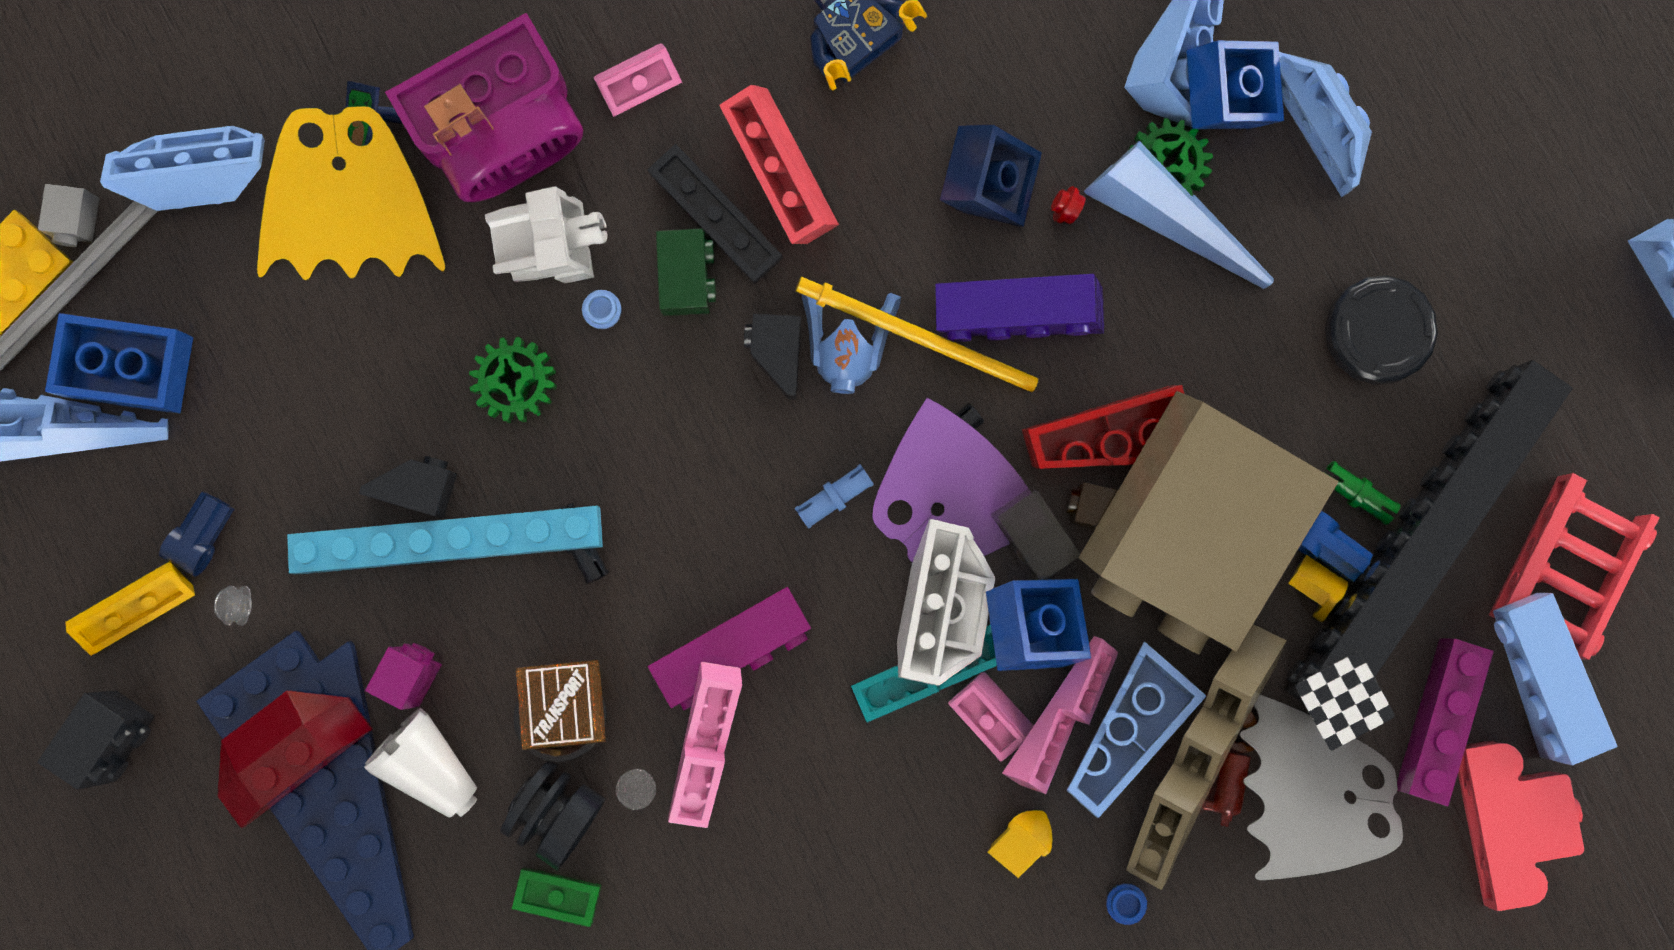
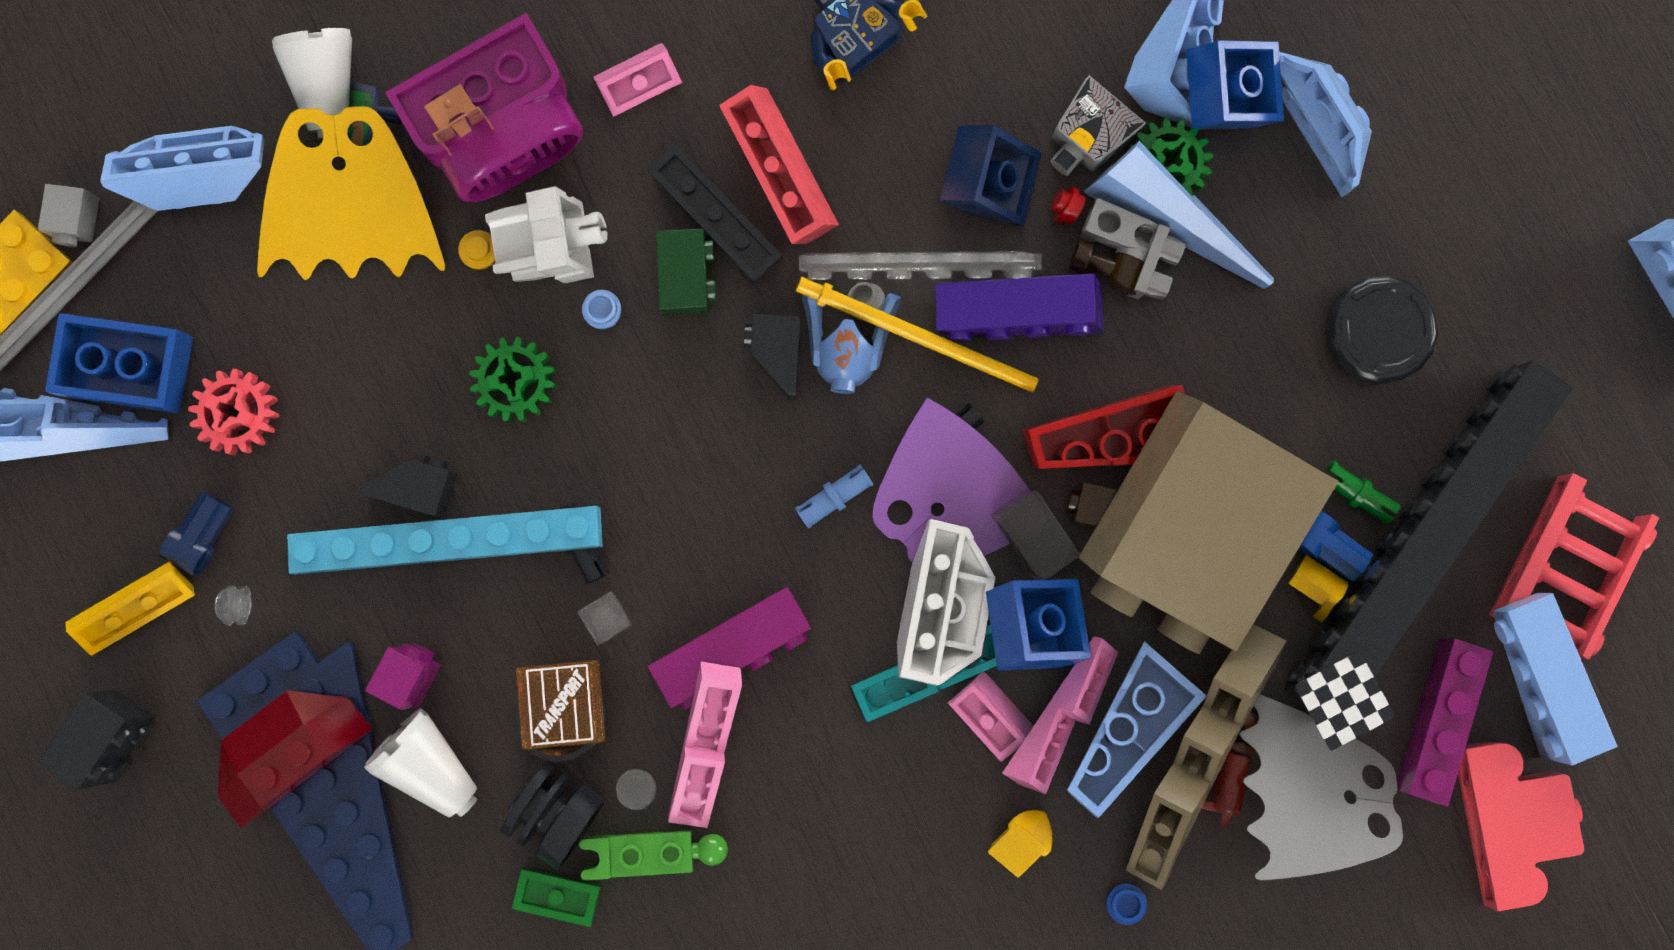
none -> coral gear [188,369,279,455]
none -> white cone [272,28,352,139]
none -> yellow plate [458,230,495,270]
none -> clear plate [577,591,633,646]
none -> bright green plate [579,830,728,880]
none -> clear plate [799,251,1042,280]
none -> light grey plate [847,282,886,321]
none -> torso [1050,75,1146,176]
none -> light grey hips [1068,198,1186,300]

